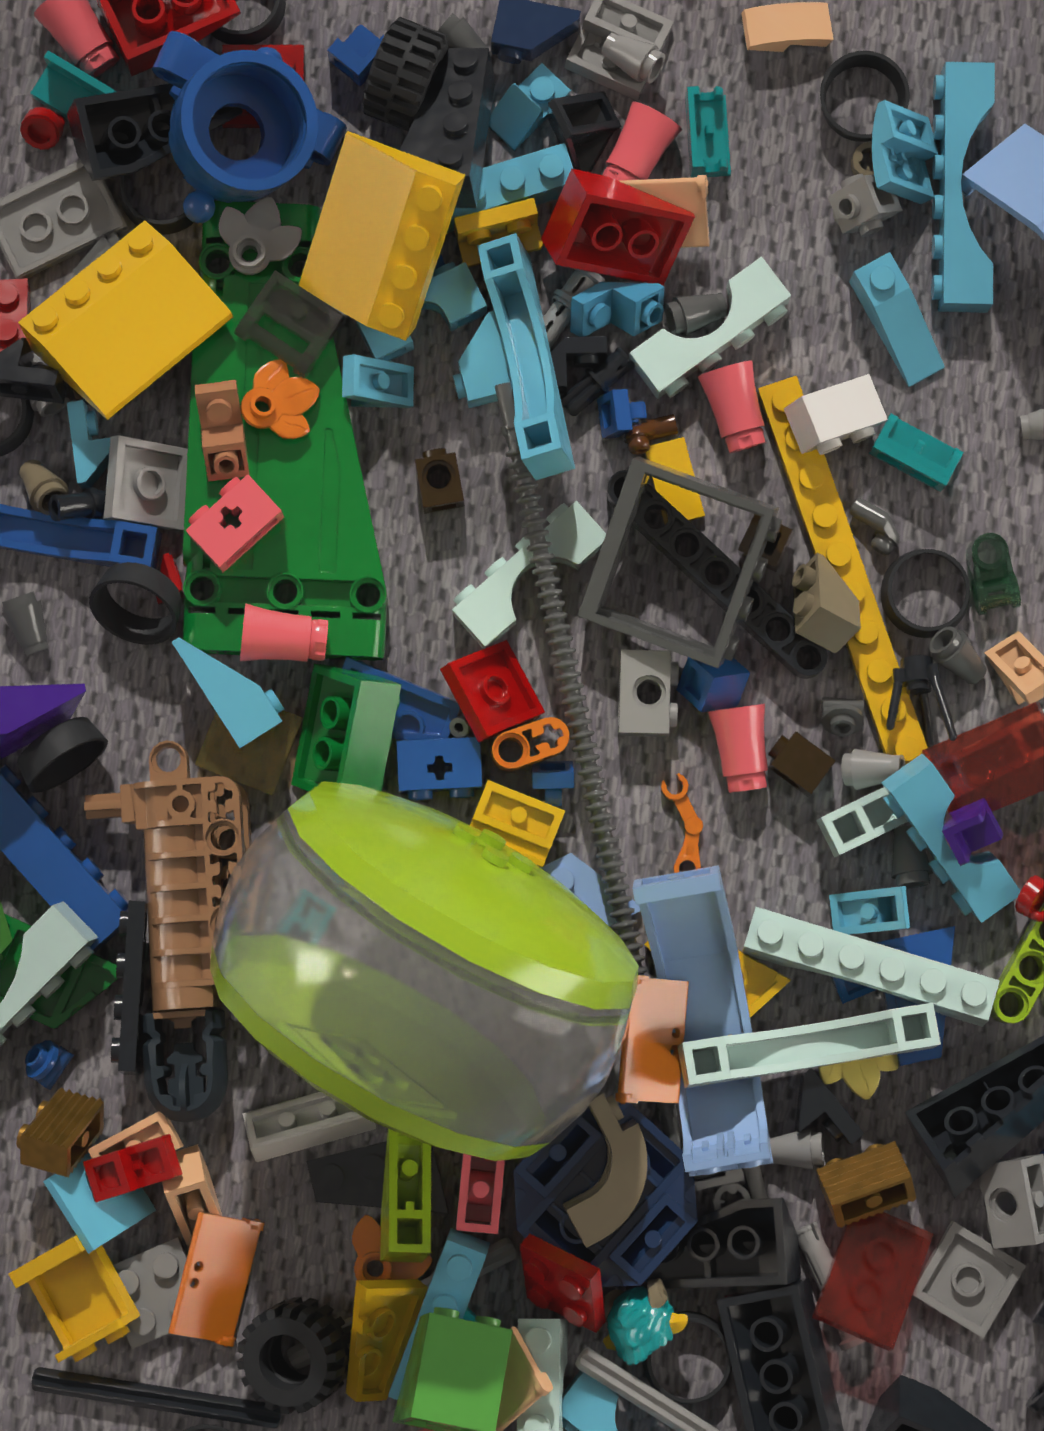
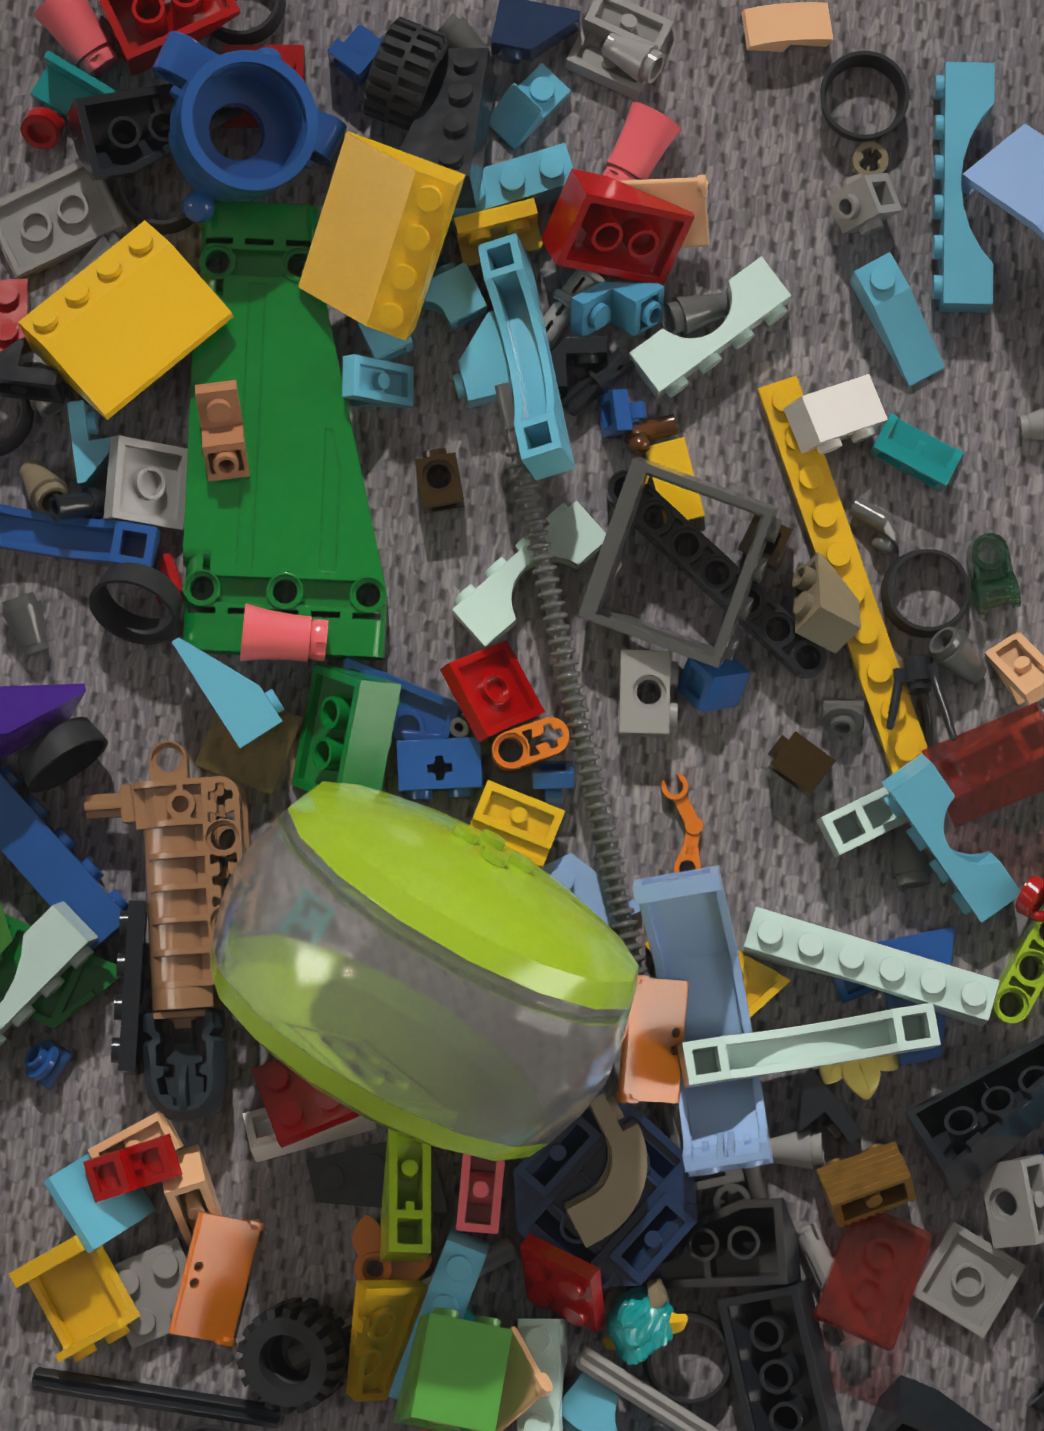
pearl gold brick [16,1087,104,1178] -> none
coral brick [186,474,284,573] -> none
light grey plate [219,197,302,275] -> none
clear smoke plate [234,270,345,379] -> none
orange plate [240,359,320,439] -> none
black slope [547,91,622,172] -> none
teal hinge [685,86,731,178] -> none
coral plant [697,360,766,453] -> none
coral plant [708,704,768,793] -> none
medium azure slope [829,886,910,935] -> none
light grey cone [841,749,906,790] -> none
medium azure slope [872,100,938,204] -> none
dark purple panel [942,798,1003,866] -> none
none -> red plate [252,1059,359,1148]

